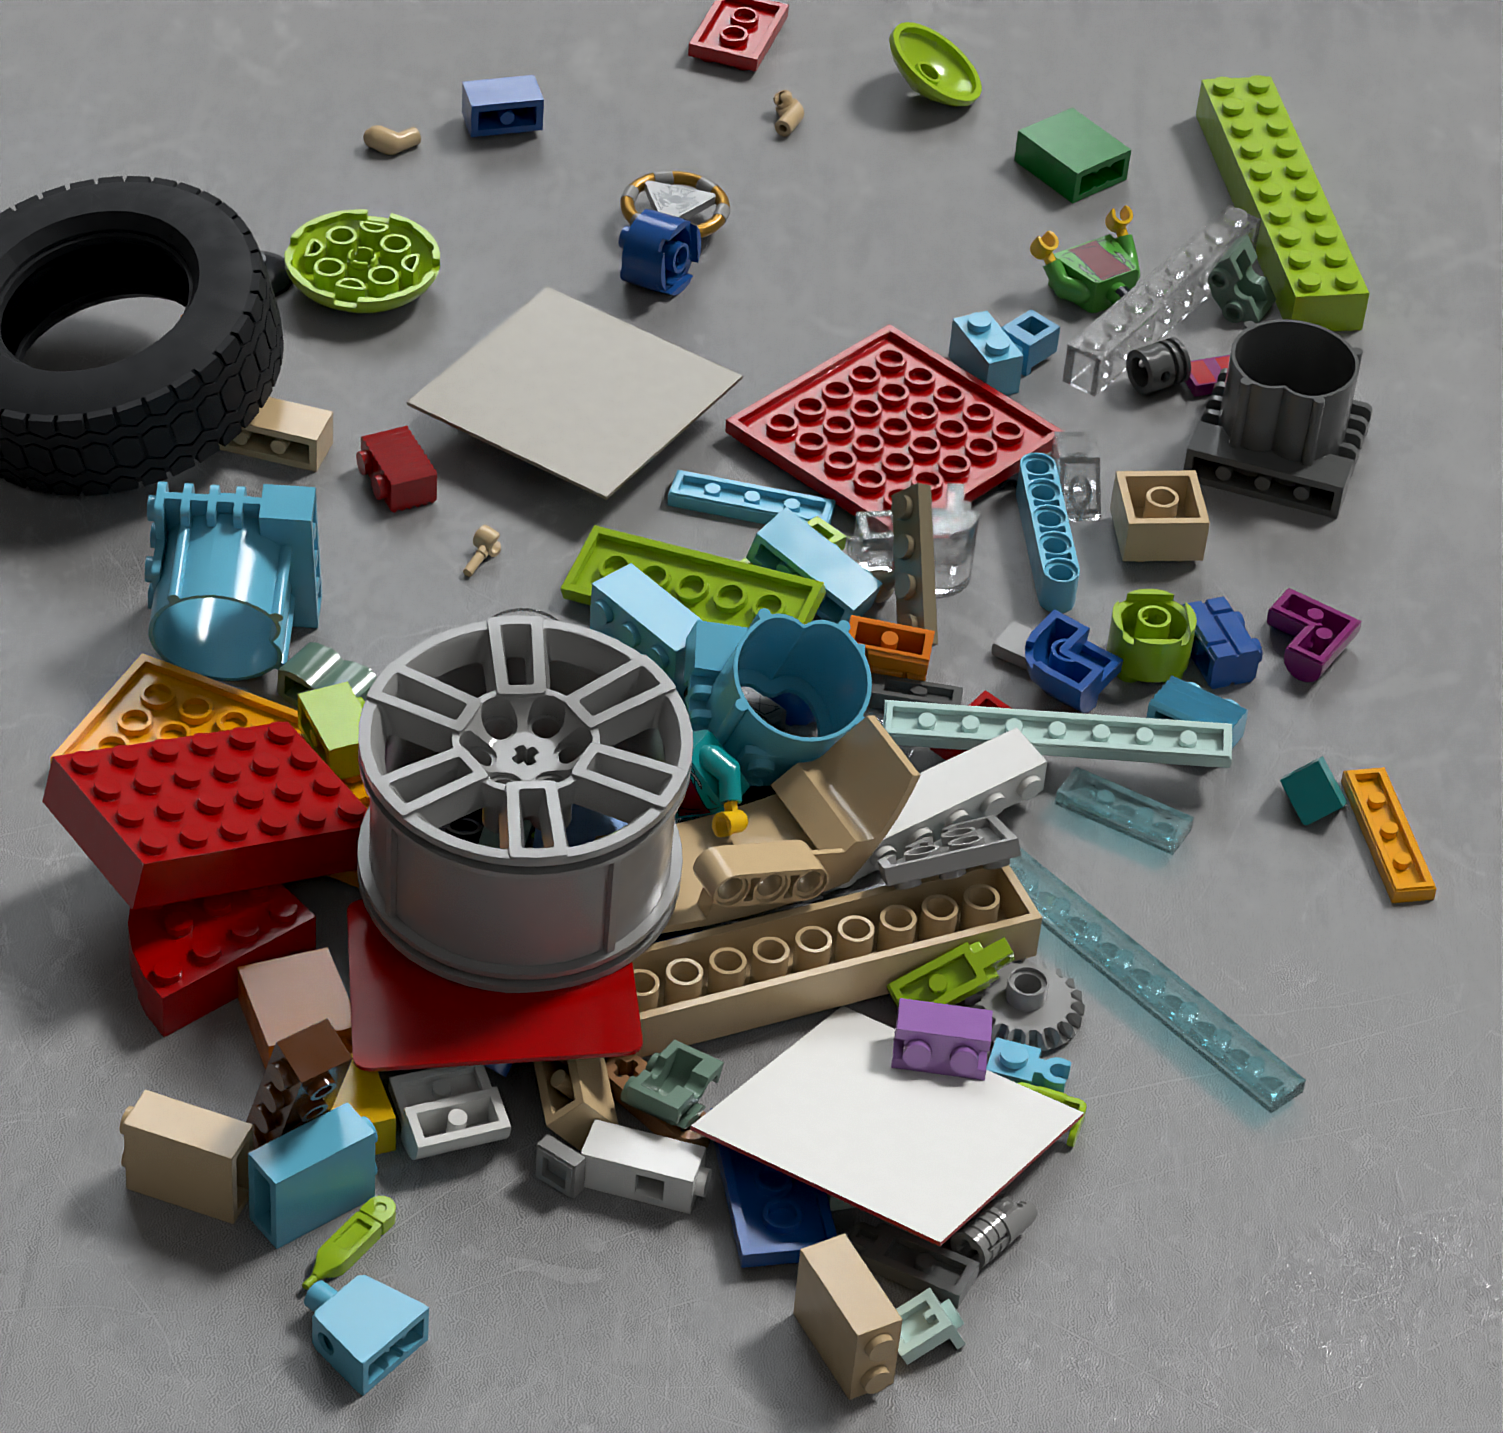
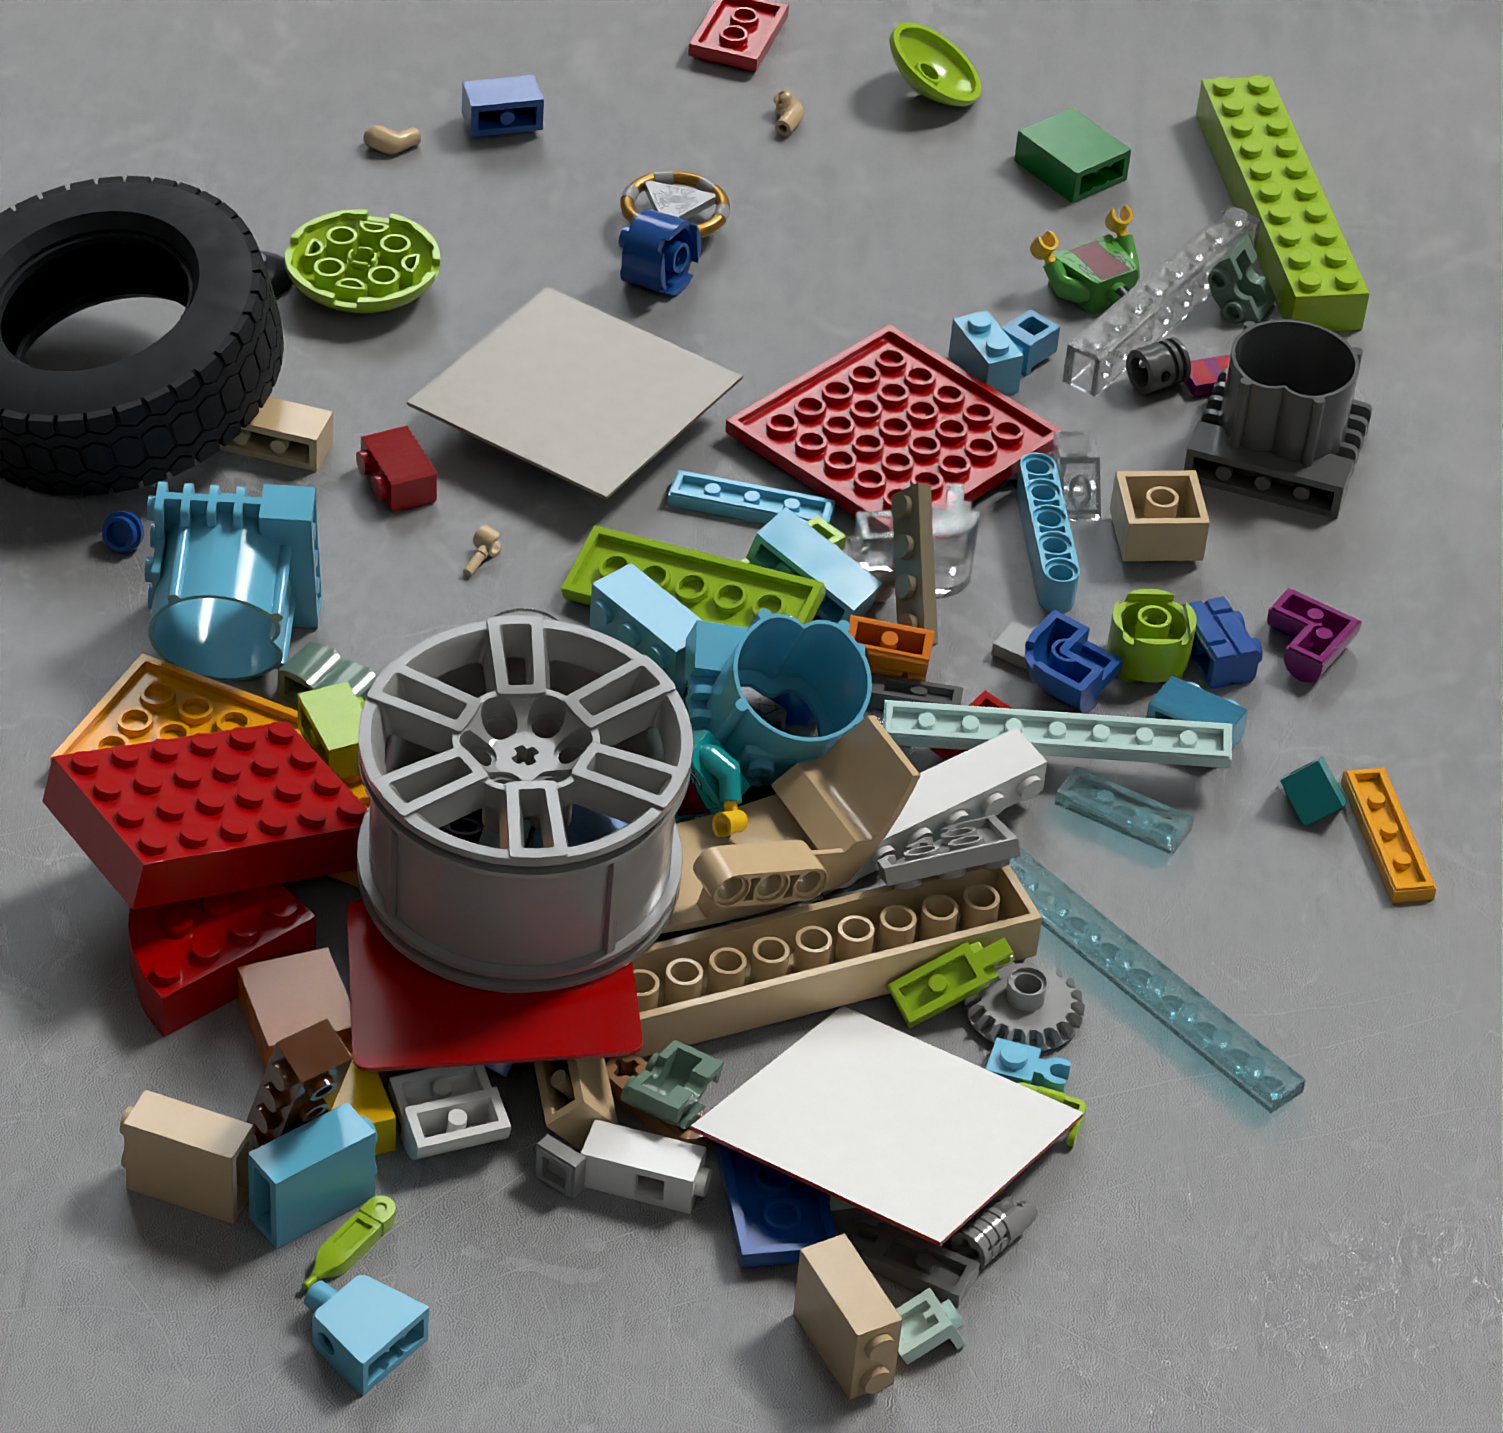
medium lavender brick [891,998,993,1081] -> none
none -> blue plate [102,511,144,553]

